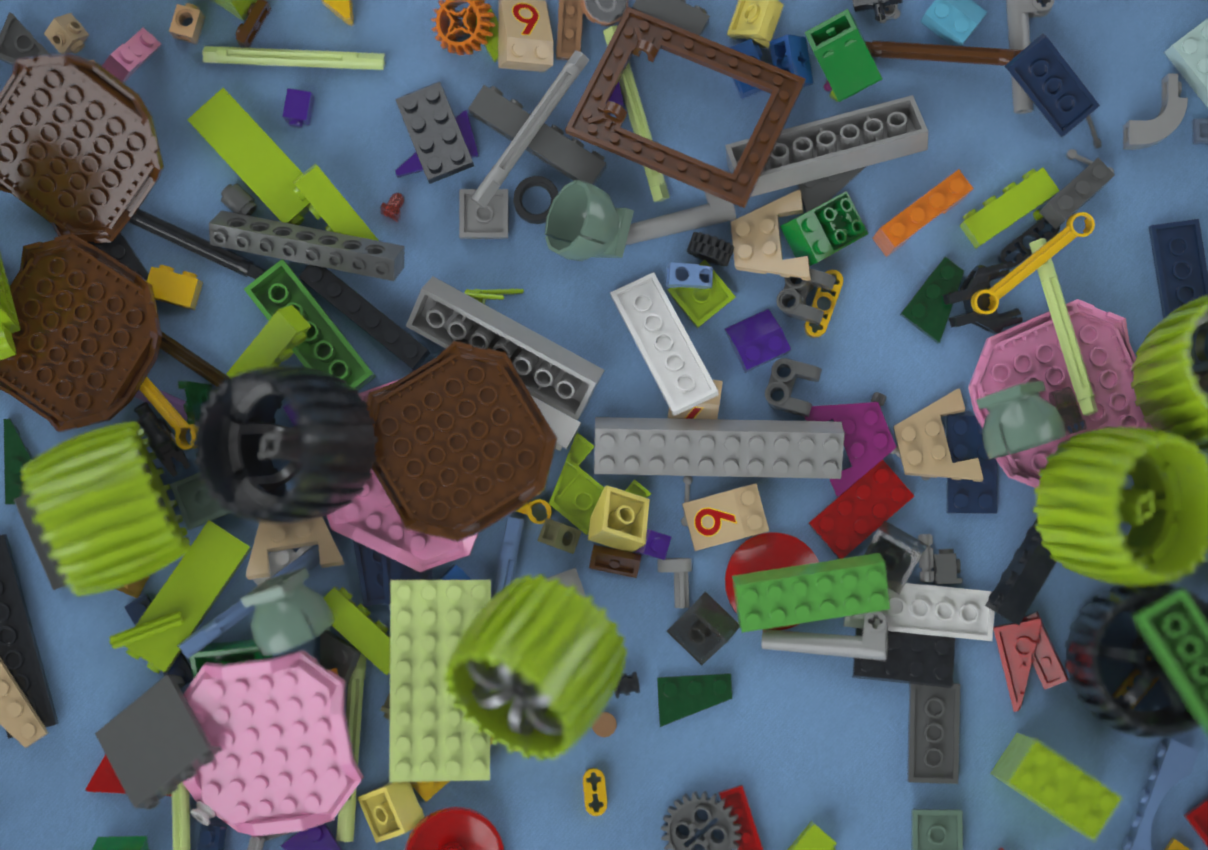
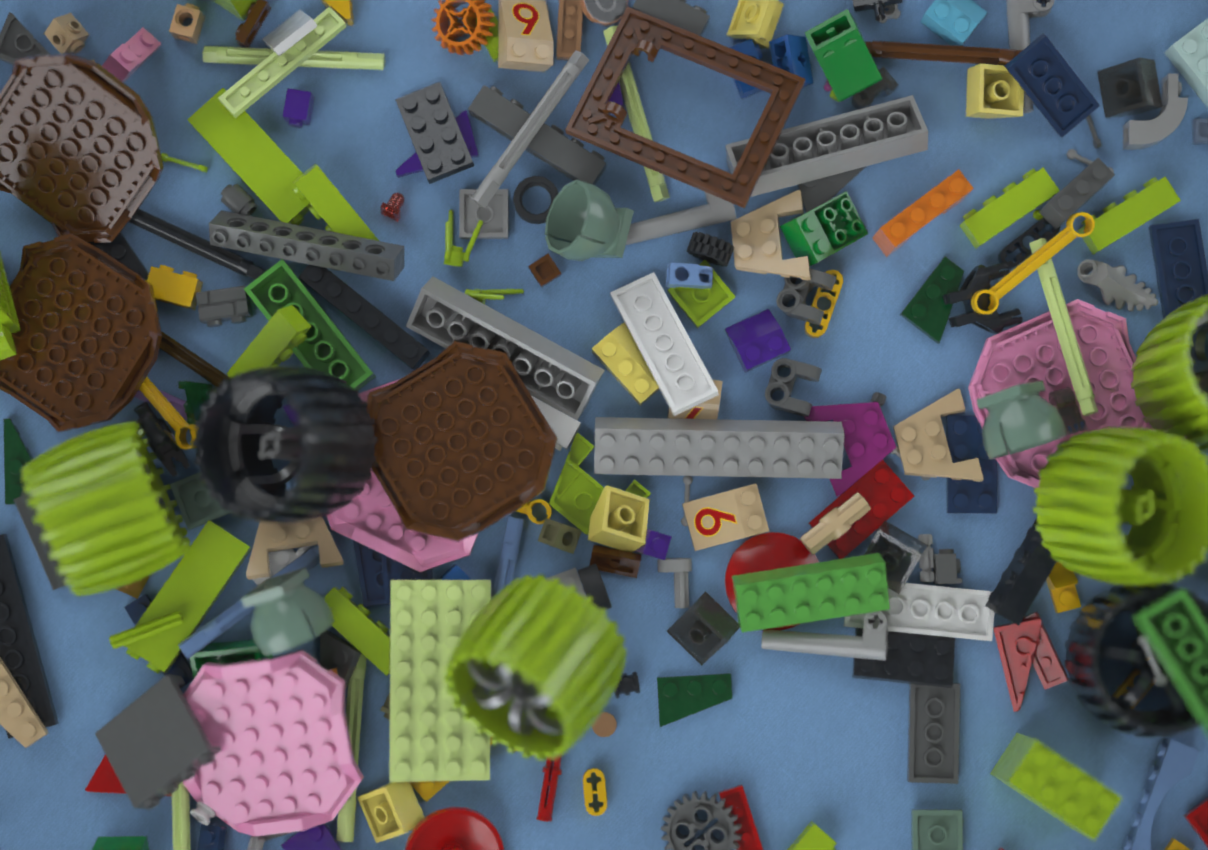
none -> lime hinge [161,153,208,173]
none -> dark grey brick [196,285,252,327]
none -> yellowish green plate [218,6,346,118]
none -> white tile [262,10,317,56]
none -> lime plant [444,209,483,267]
none -> reddish brown plate [528,253,562,288]
none -> red pin [536,755,562,822]
none -> black tyre [578,564,612,610]
none -> light yellow slope [592,322,659,406]
none -> tan piece [799,493,871,555]
none -> clear smoke leg [851,67,899,110]
none -> light yellow slope [966,63,1024,119]
none -> yellow slope [1046,562,1081,613]
none -> lime brick [1077,176,1181,255]
none -> light grey plant [1077,259,1158,311]
none -> clear smoke slope [1097,57,1162,118]
none -> light grey hinge [1139,635,1167,685]

